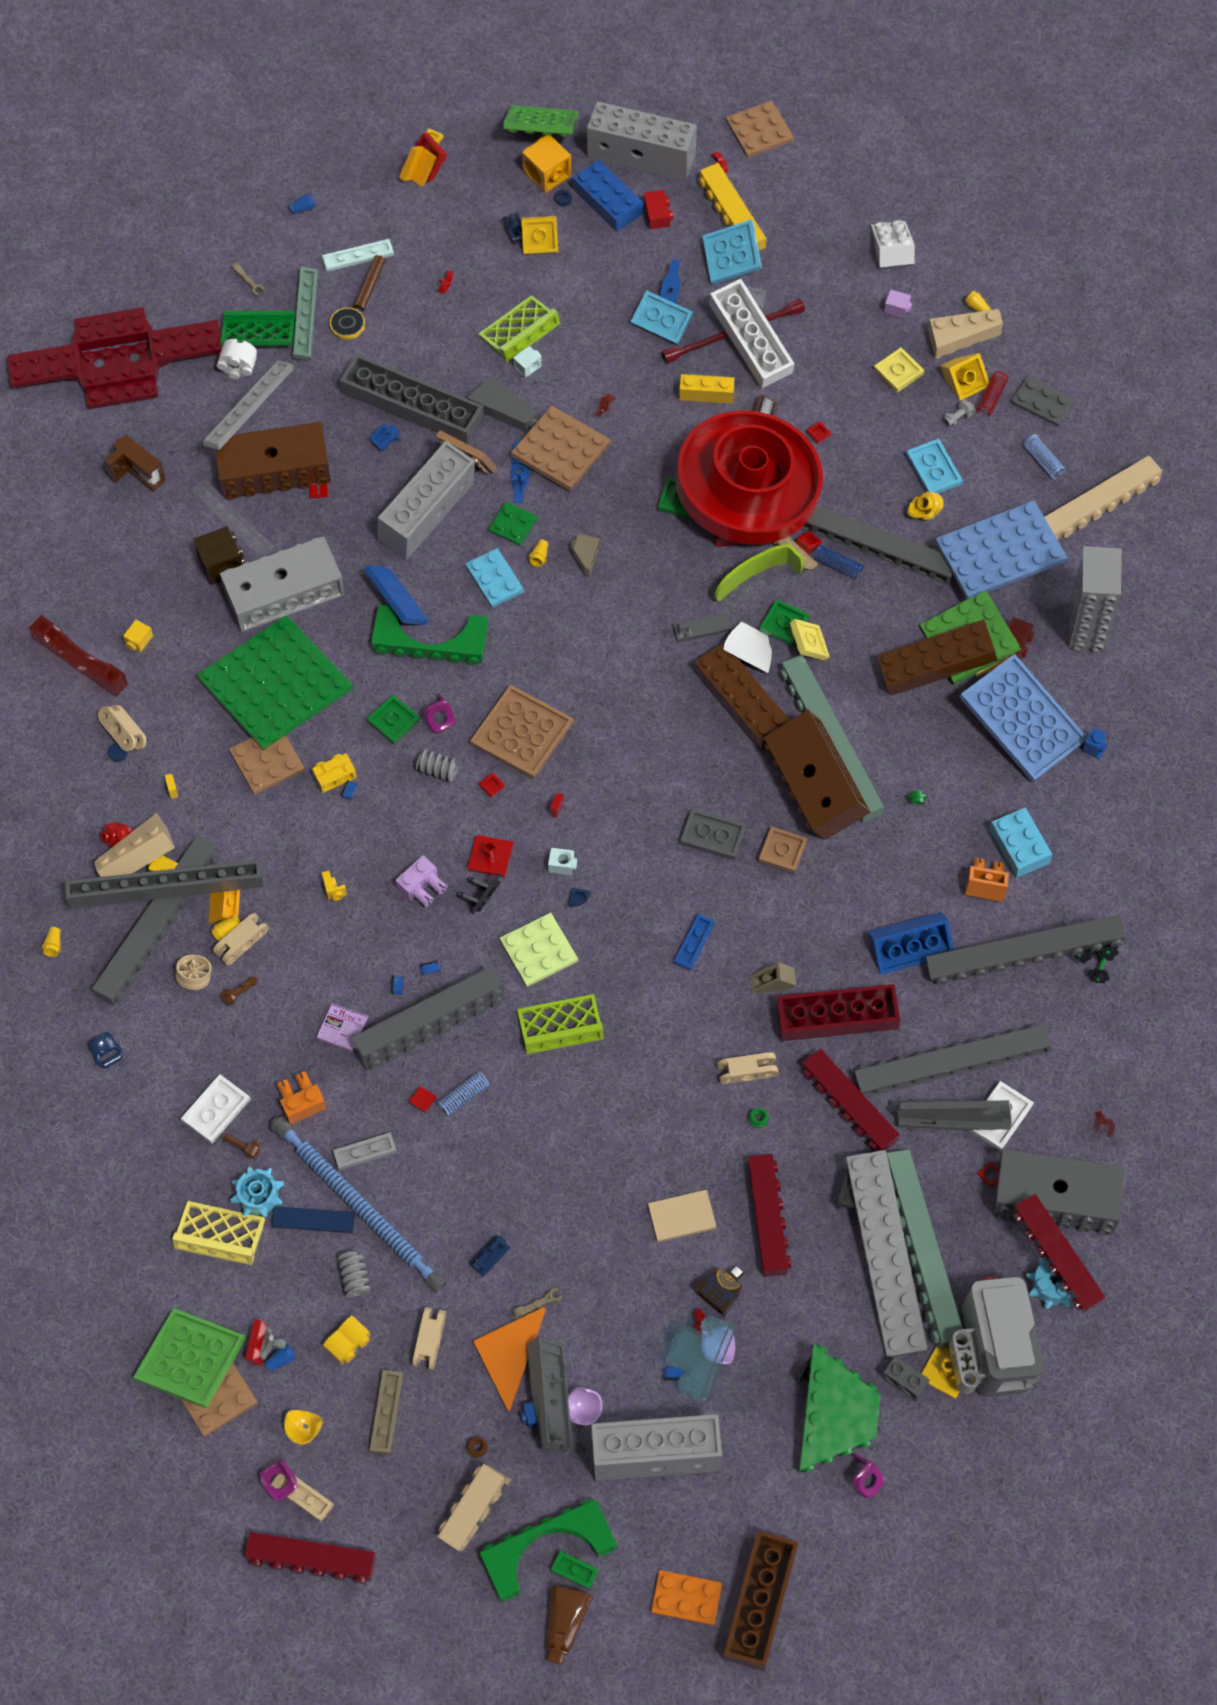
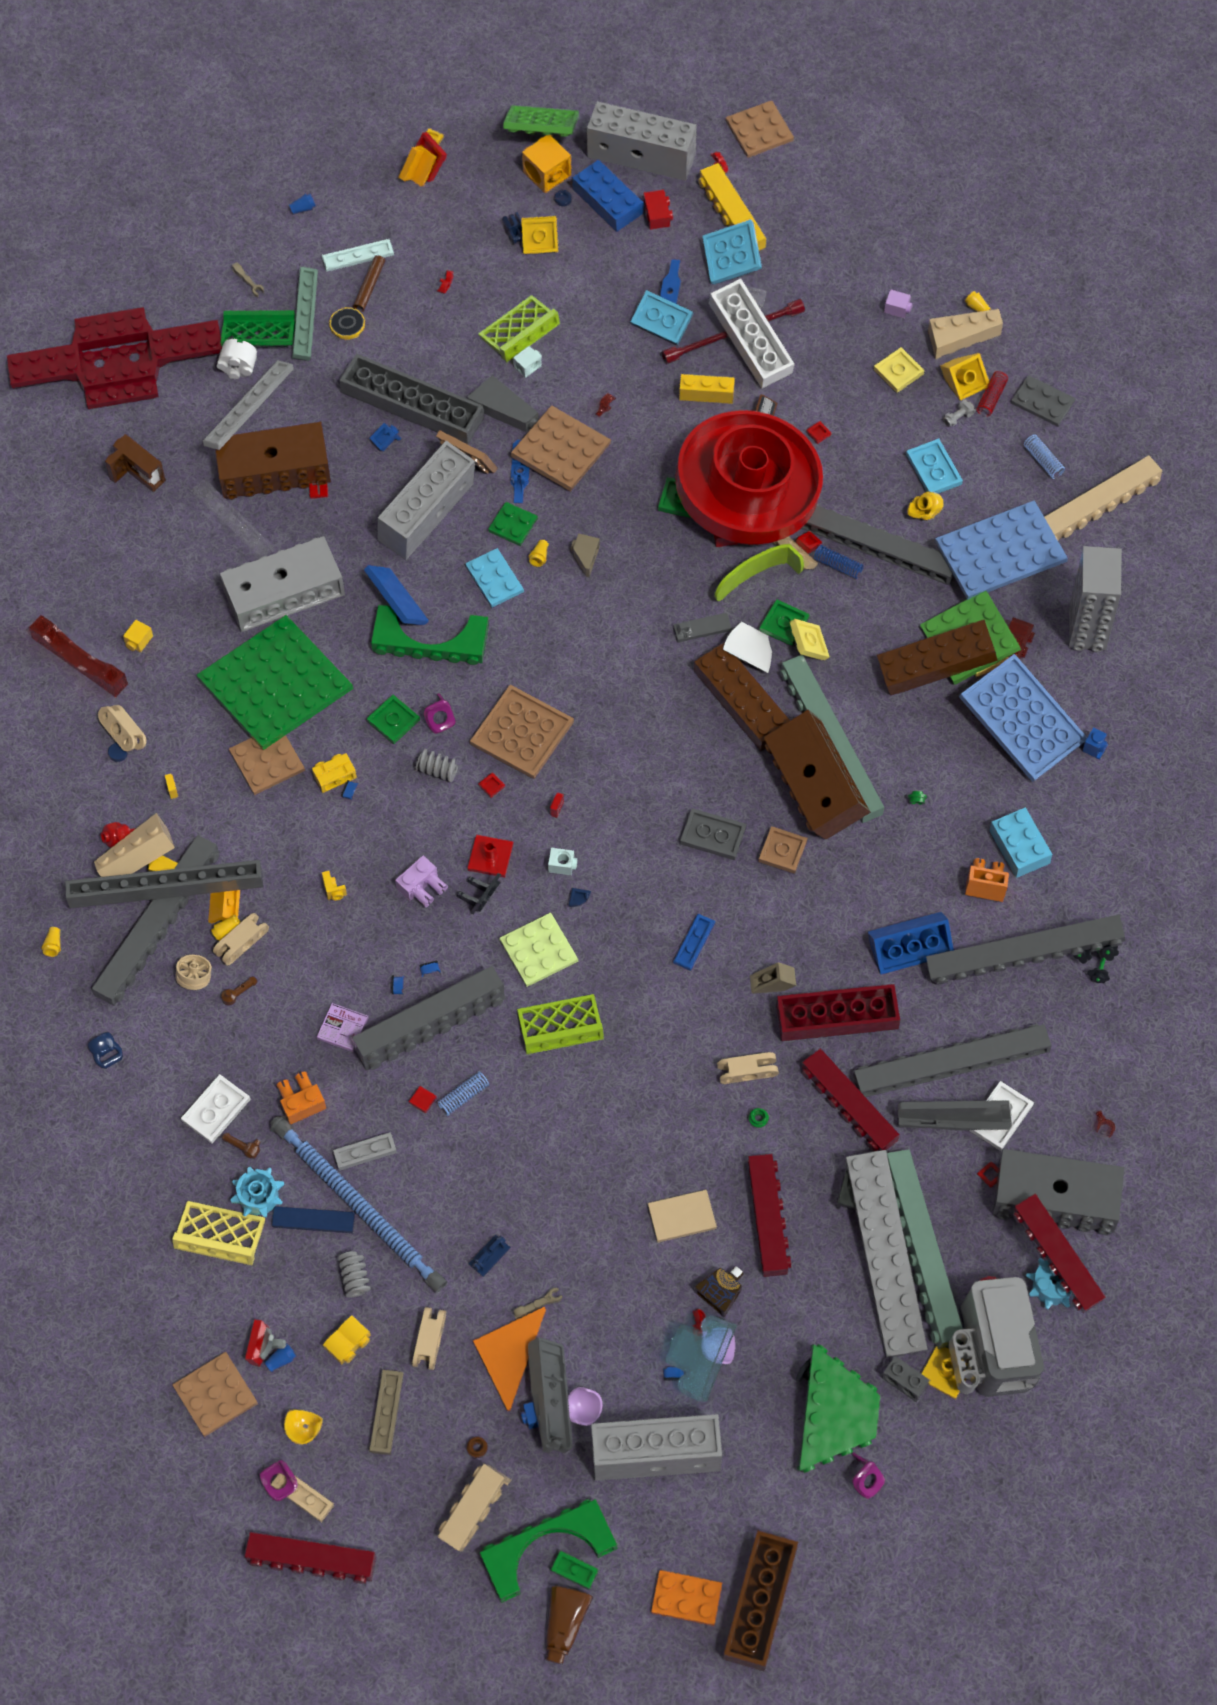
bright green plate [133,1308,246,1409] -> none
dark brown brick [193,526,245,586] -> none
white slope [871,220,915,267] -> none

